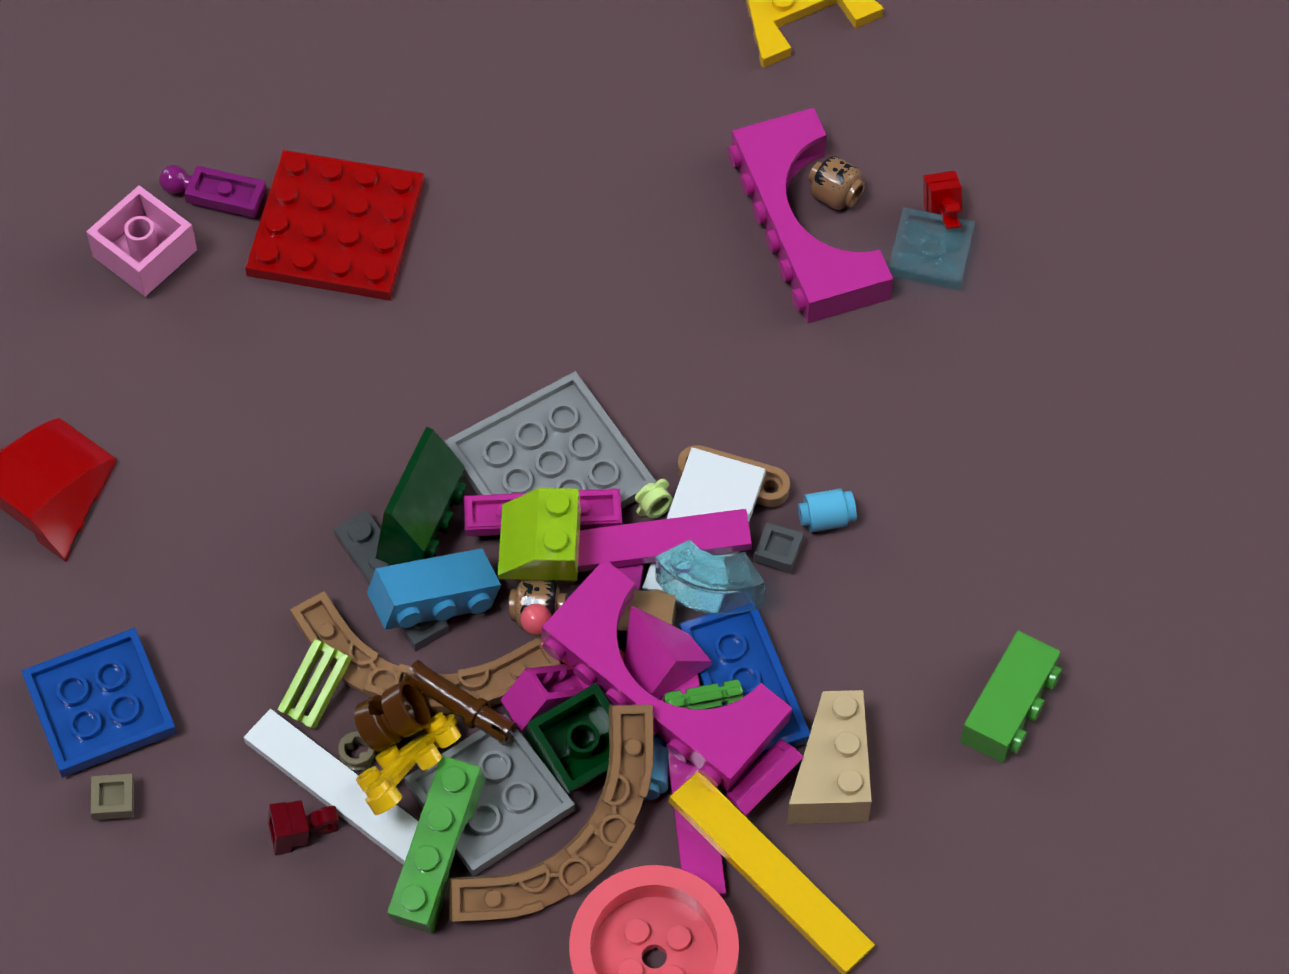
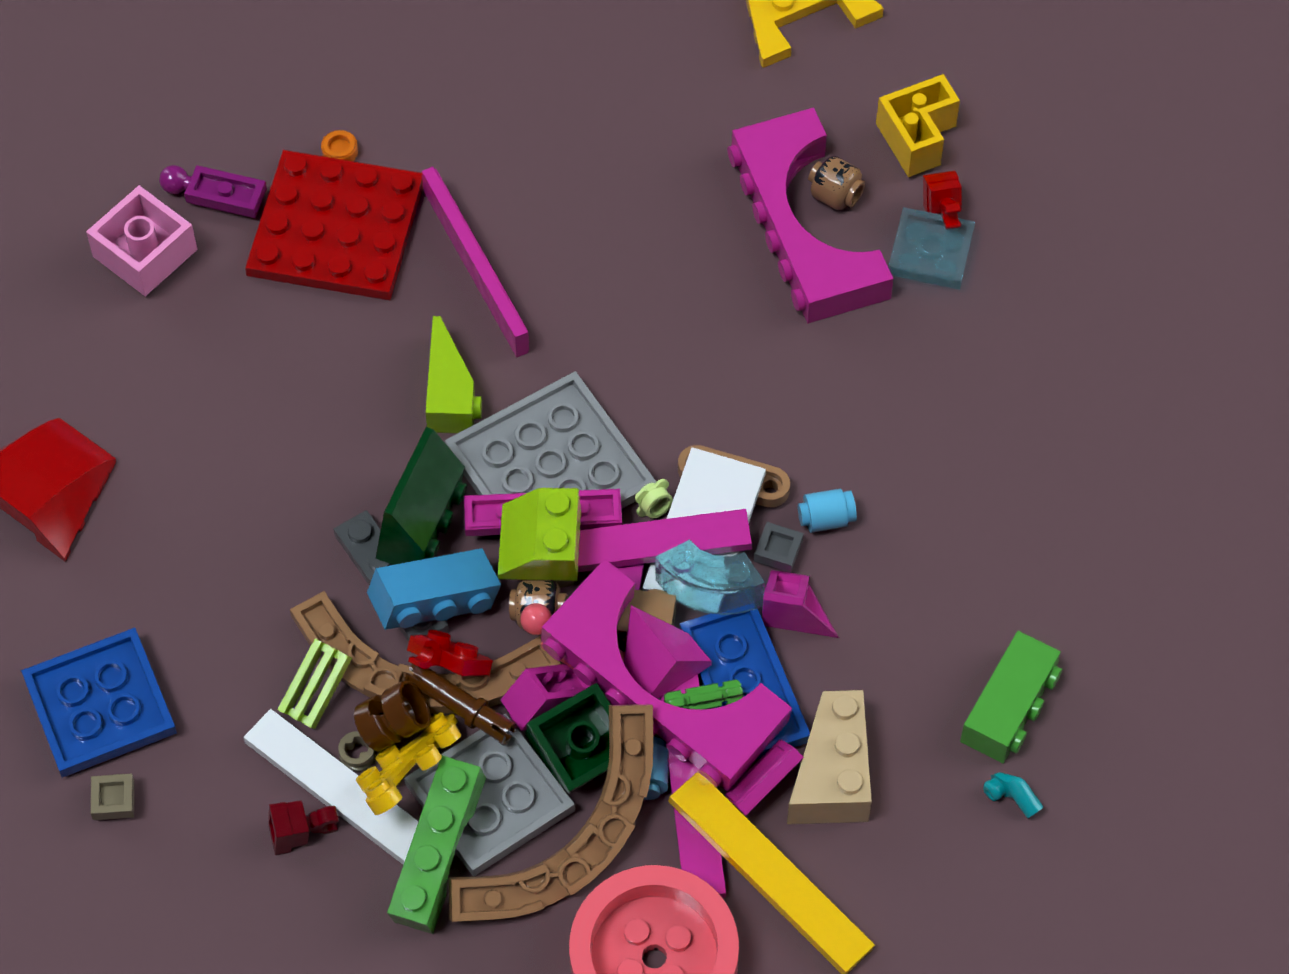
none -> orange tile [321,130,358,161]
none -> red plate [407,630,493,676]
none -> dark pink tile [422,167,529,358]
none -> lime slope [425,316,482,433]
none -> dark pink slope [762,570,839,638]
none -> yellow brick [876,74,960,177]
none -> teal arm [983,772,1044,818]

